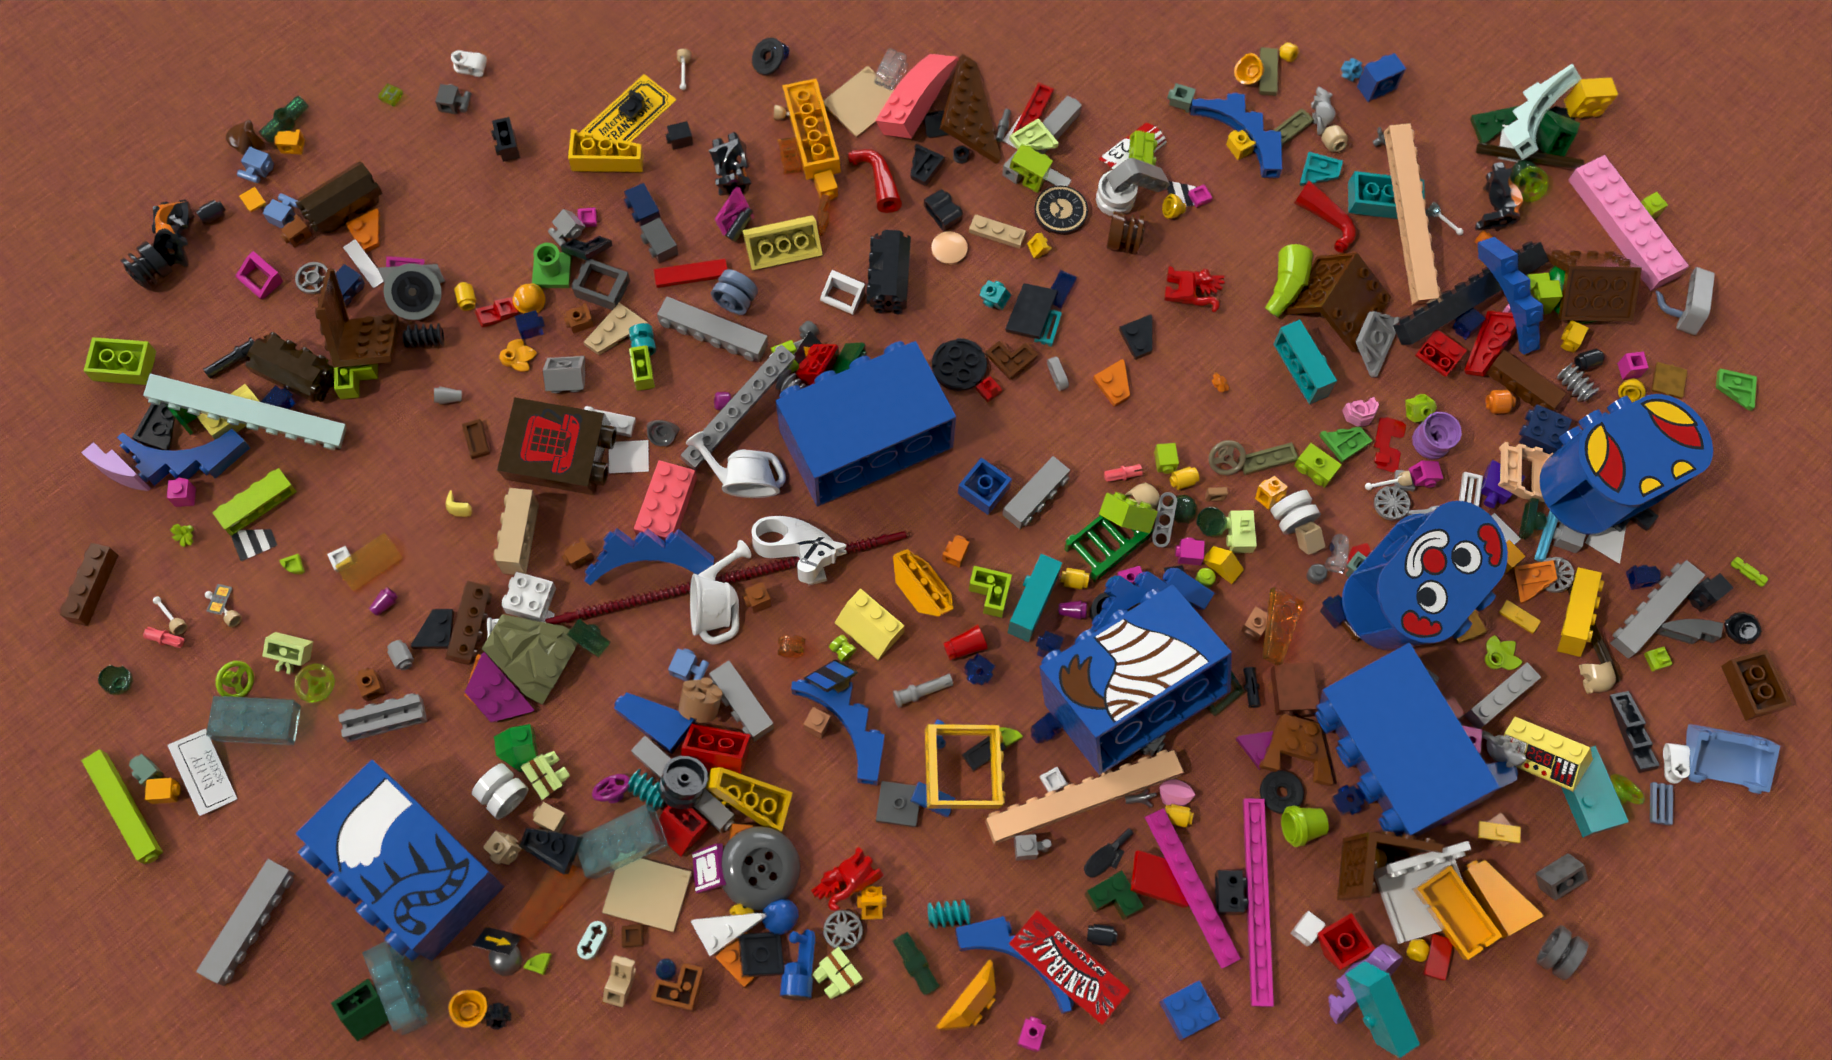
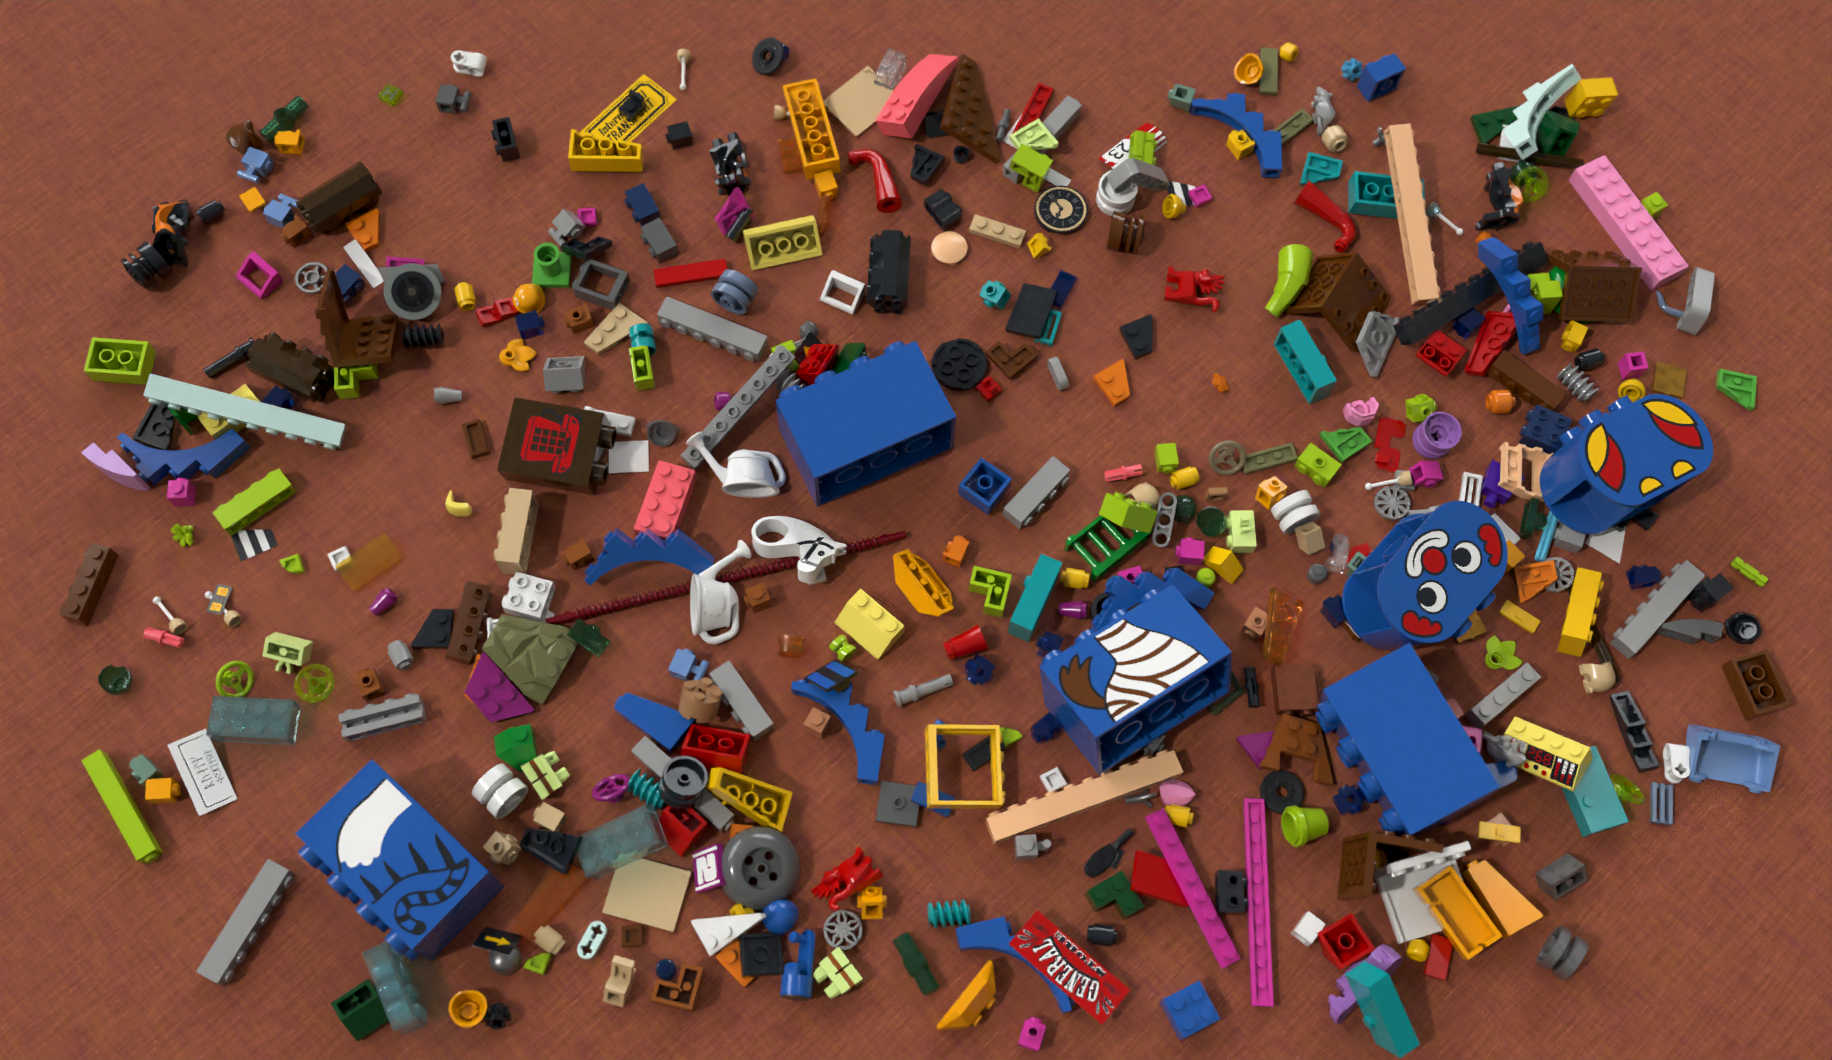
lime tile [1644,647,1673,672] -> none
none -> tan brick [533,924,566,955]

